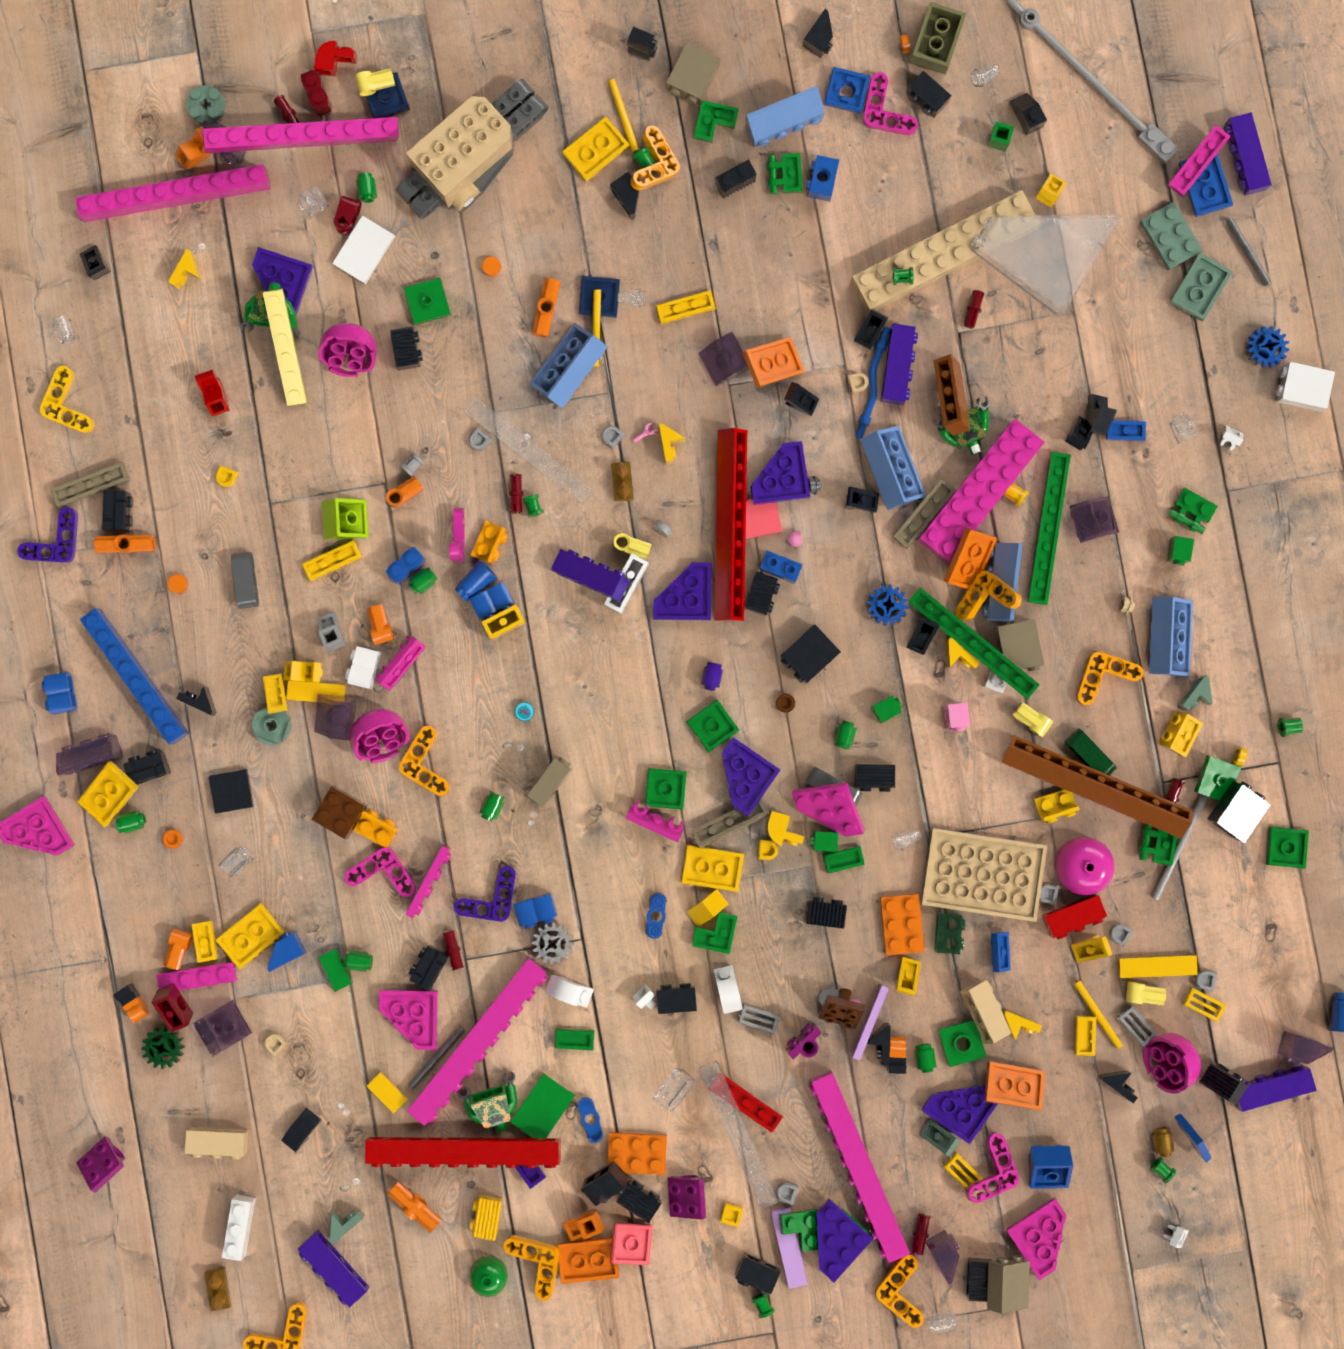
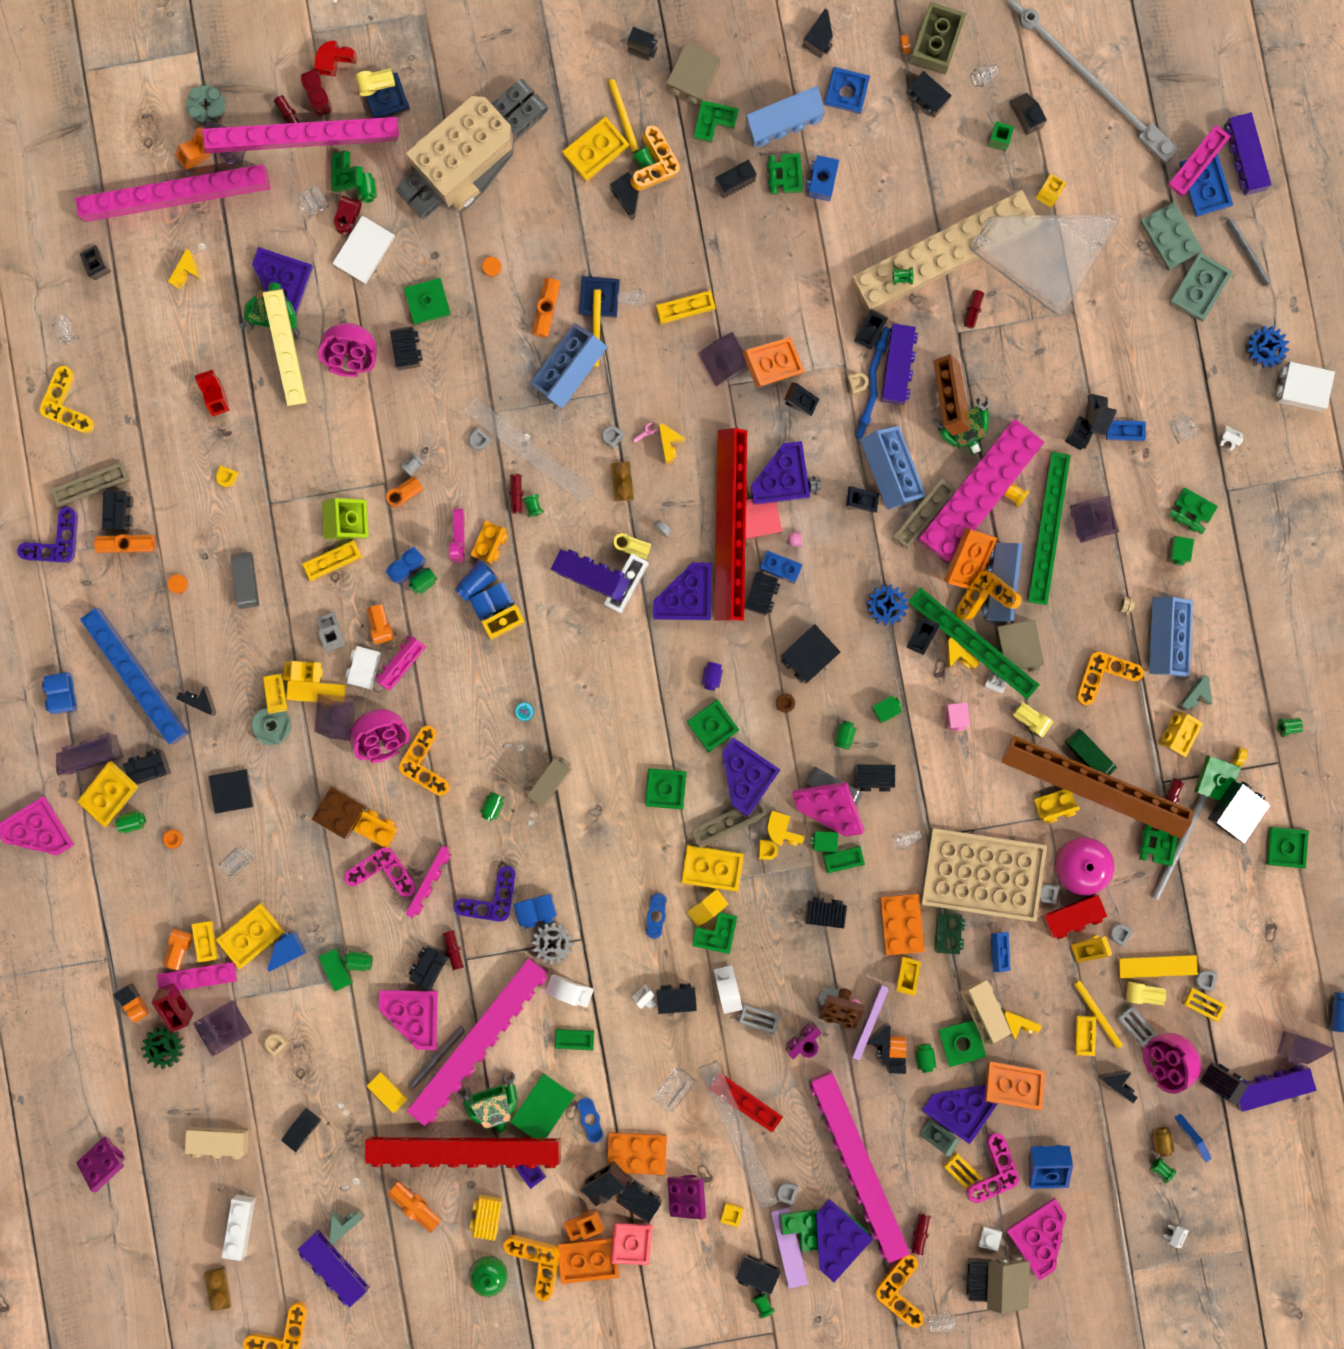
dark pink plate [625,800,684,843] -> none
dark pink beam [863,72,918,136] -> none
clear purple slope [926,1230,960,1285] -> none
none -> green plate [331,150,363,193]
none -> white plate [978,1226,1002,1251]

